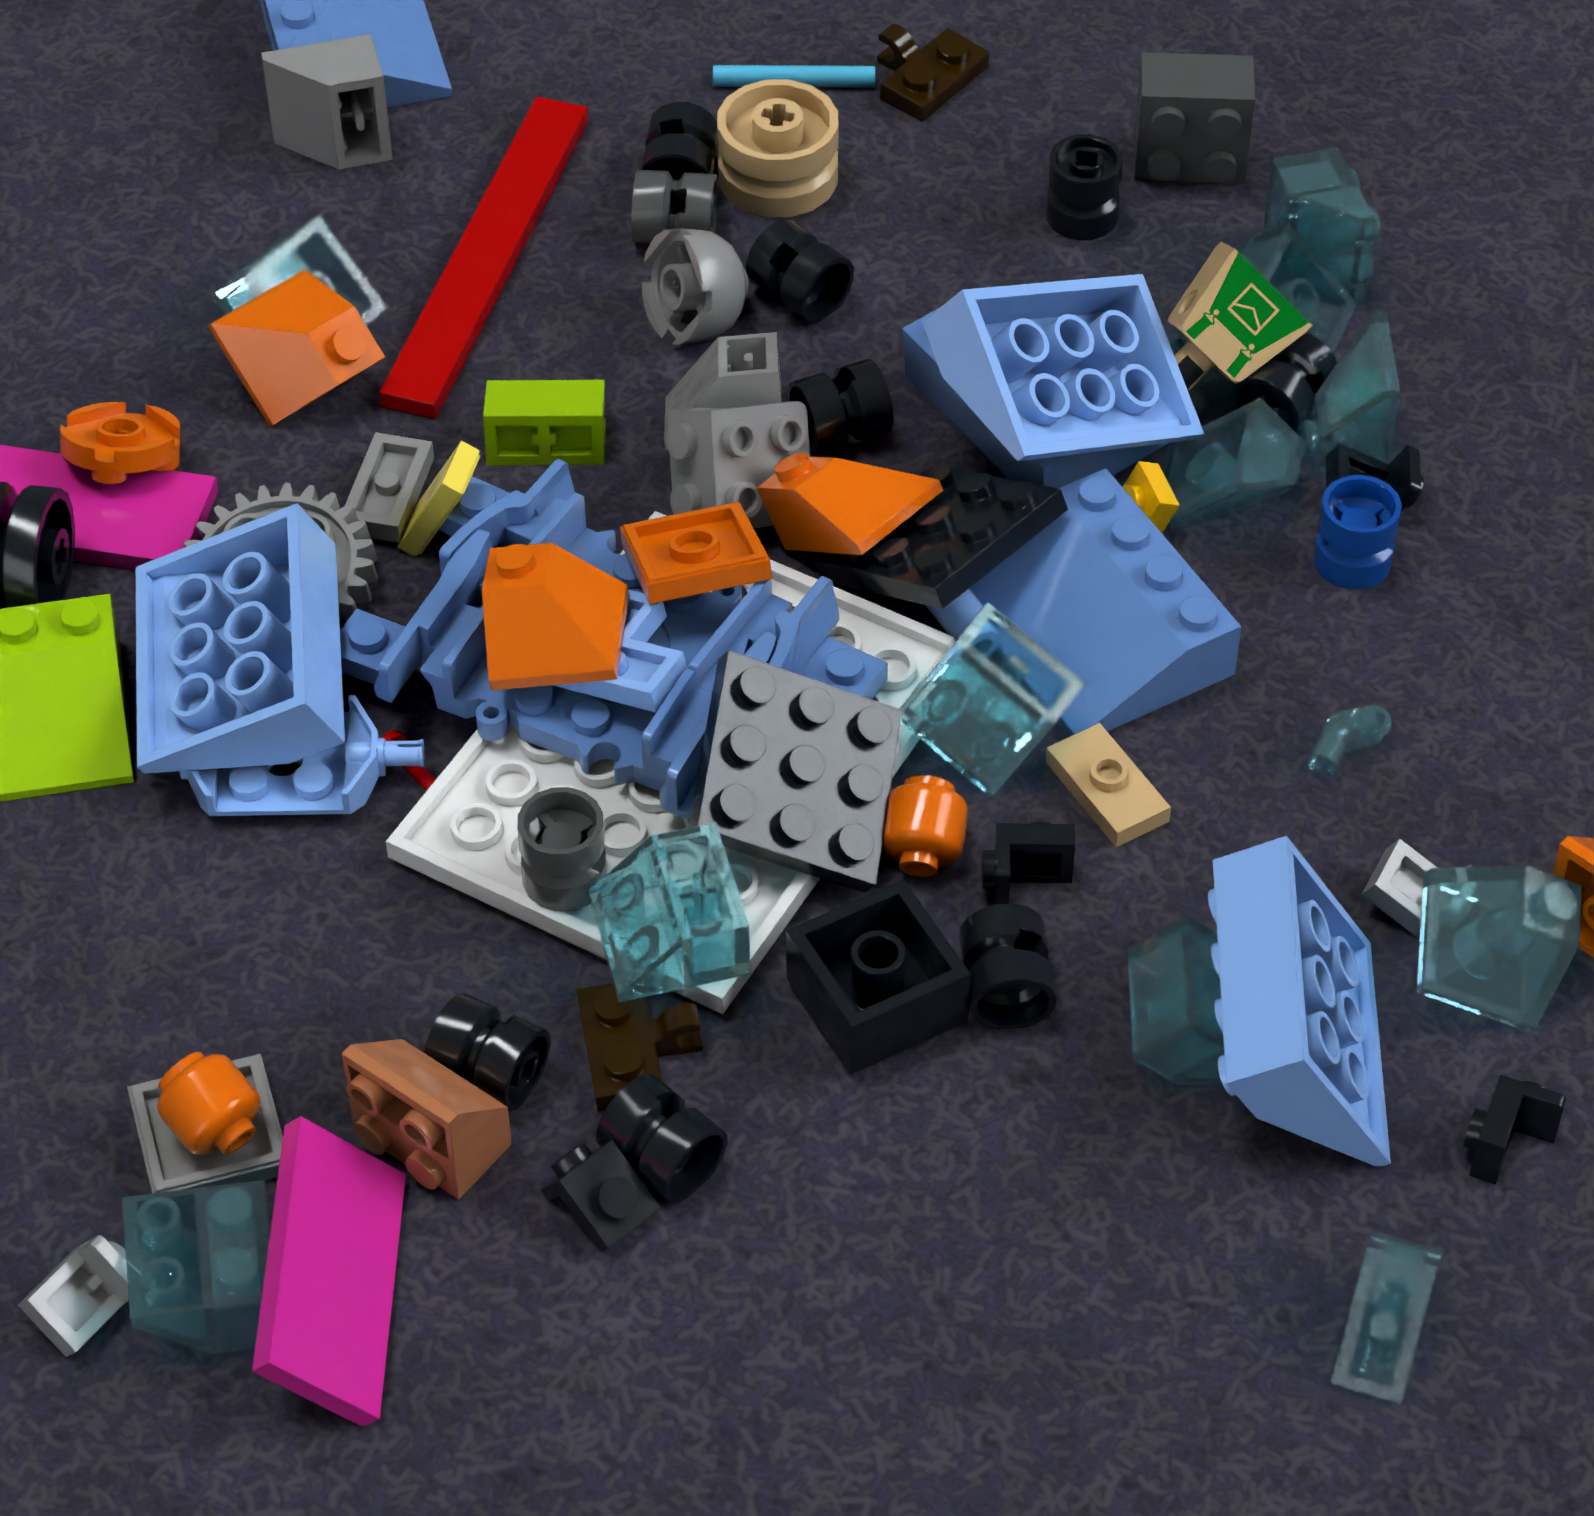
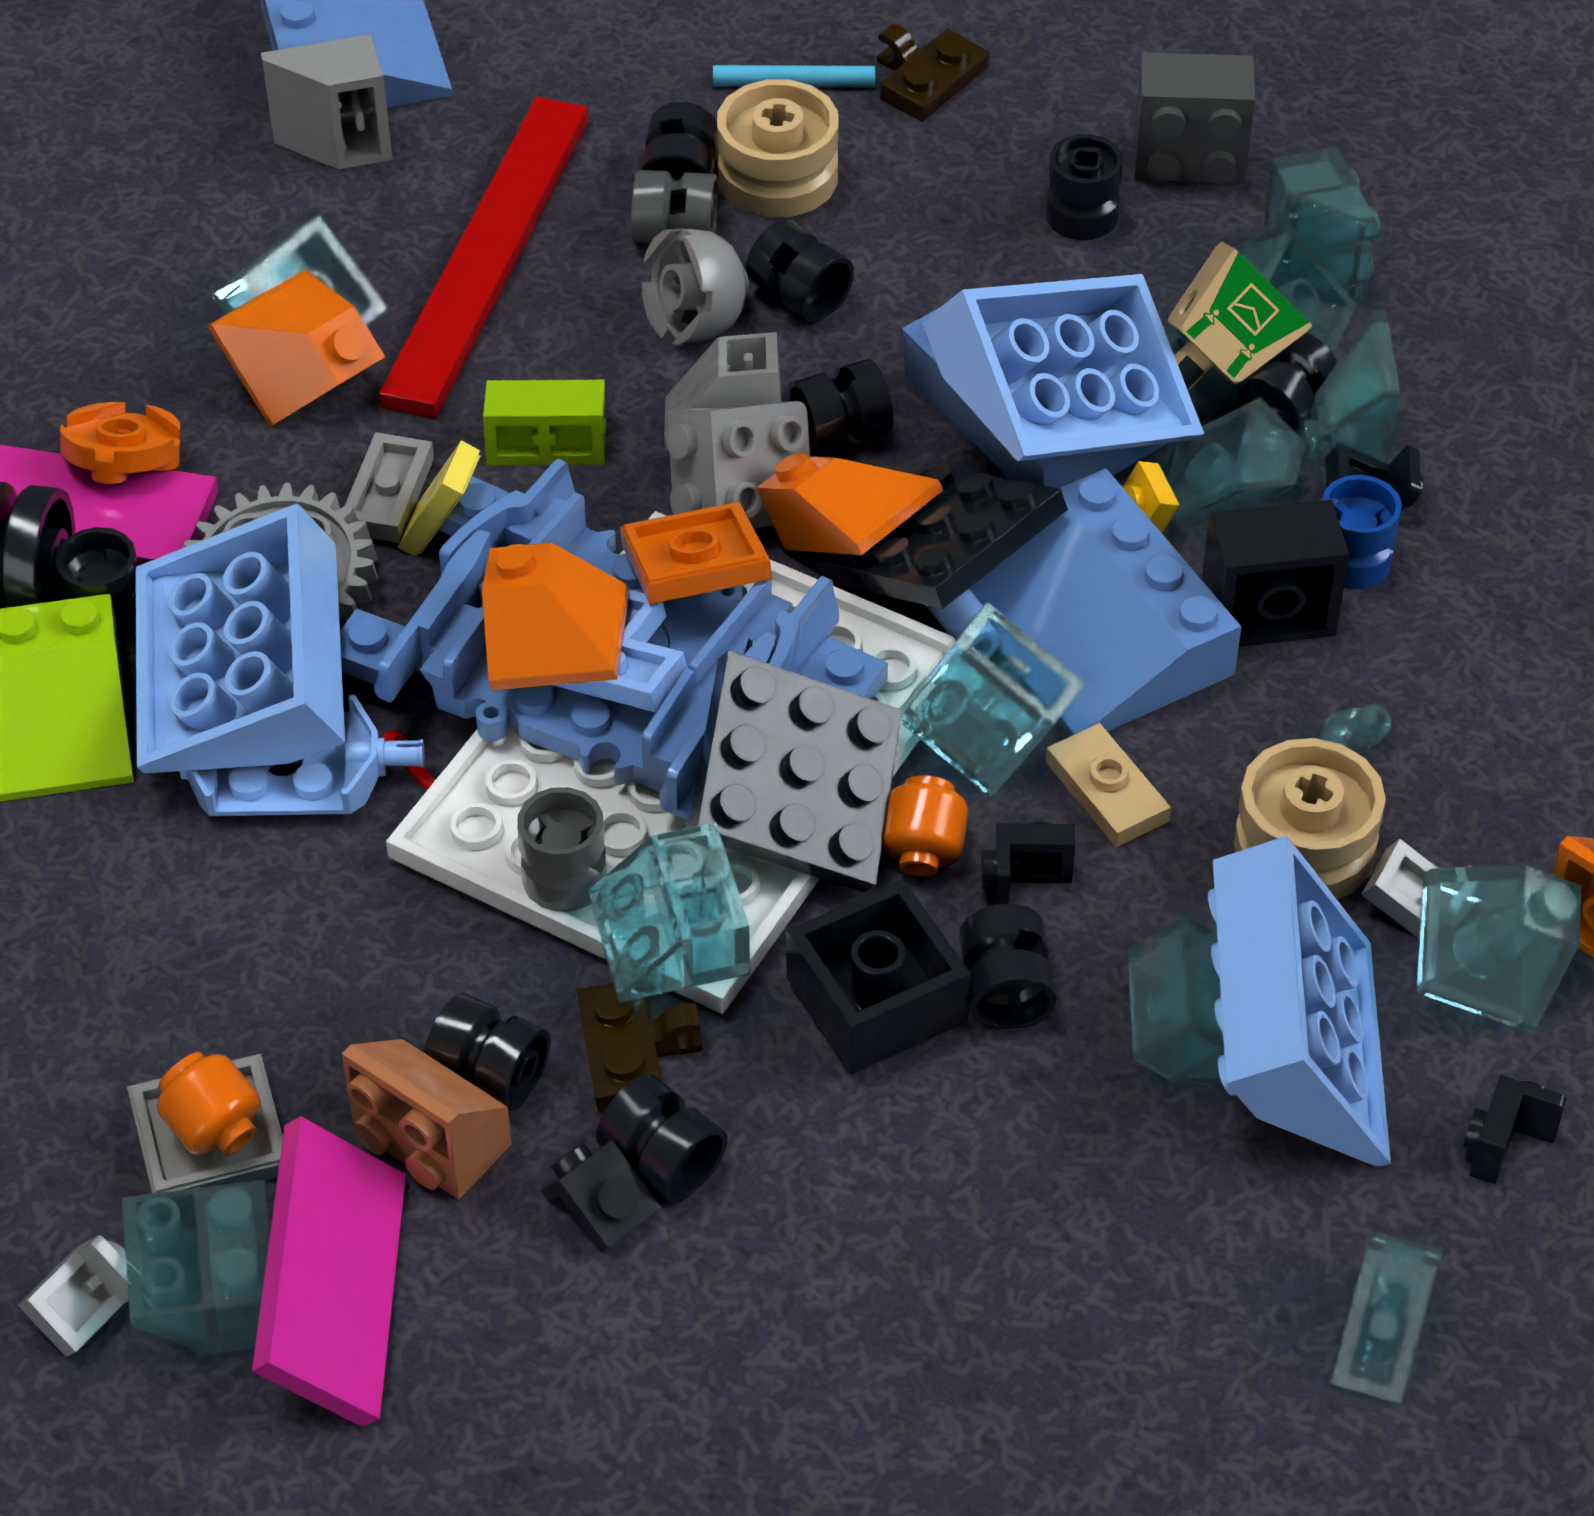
none -> black wheel [55,527,138,640]
none -> black brick [1202,500,1349,647]
none -> tan wheel [1233,738,1386,899]

